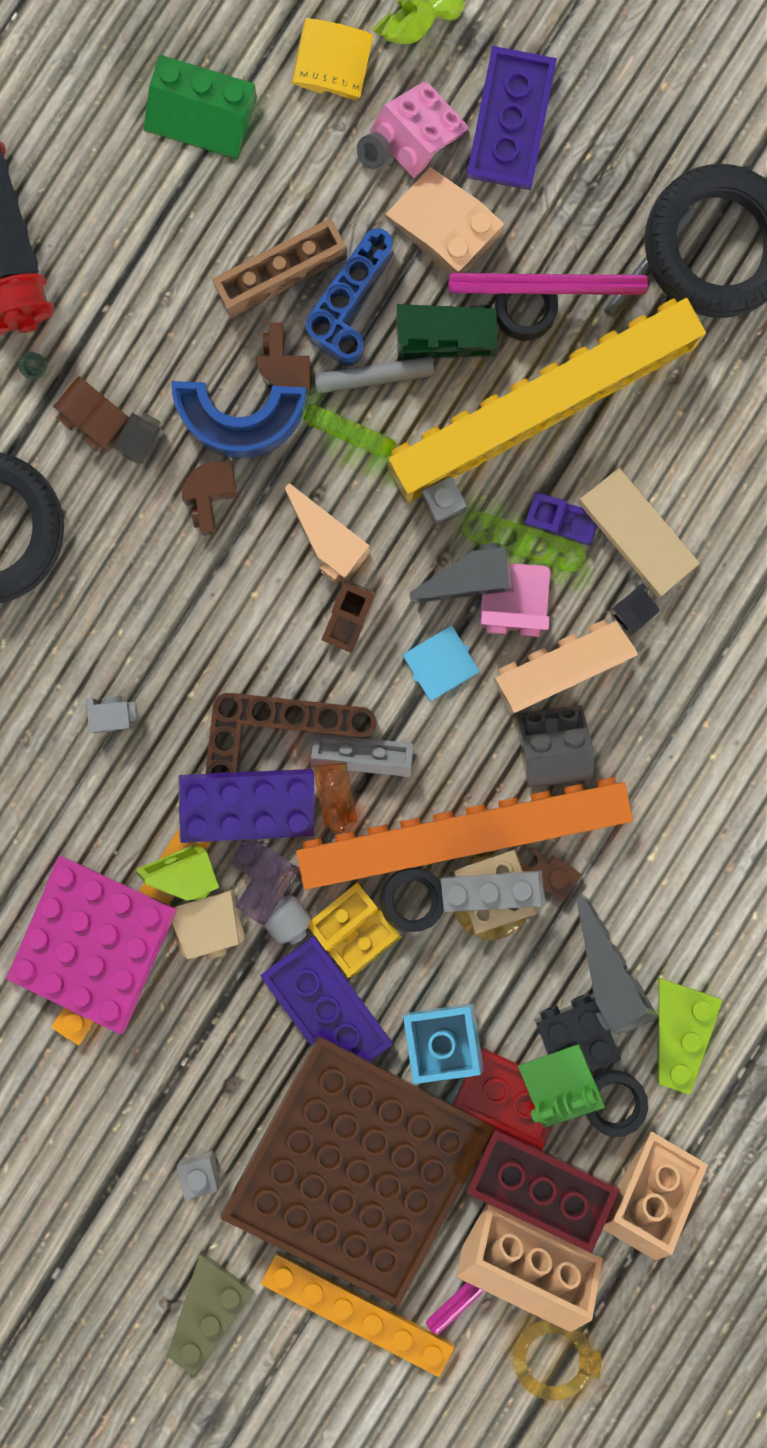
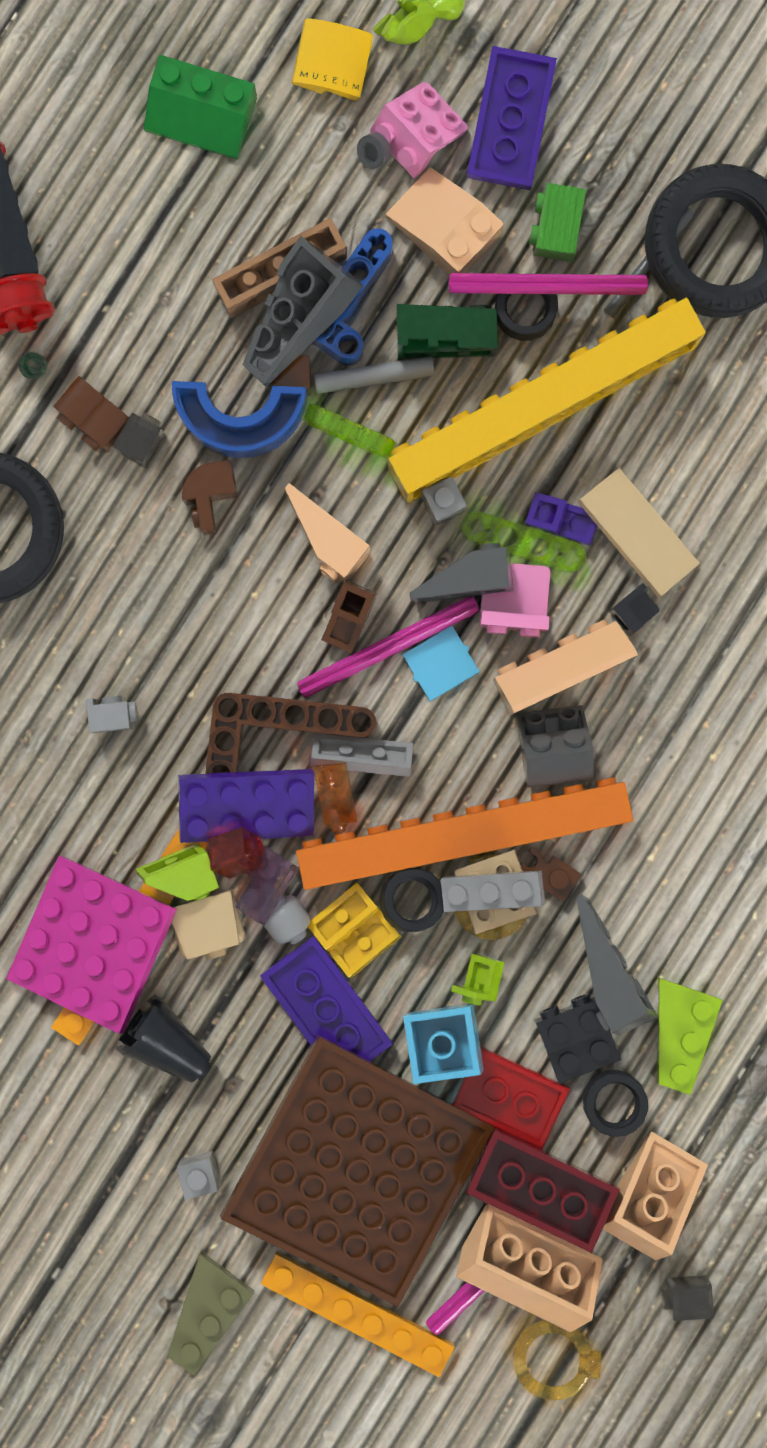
bright green hinge [518,1044,605,1128] -> none
none -> black cone [116,995,212,1083]
none -> clear red brick [208,827,264,879]
none -> dark grey wedge [242,236,364,386]
none -> dark pink axle [297,596,479,698]
none -> lime bracket [451,954,505,1005]
none -> bright green brick [529,183,586,262]
none -> clear smoke brick [661,1275,714,1321]

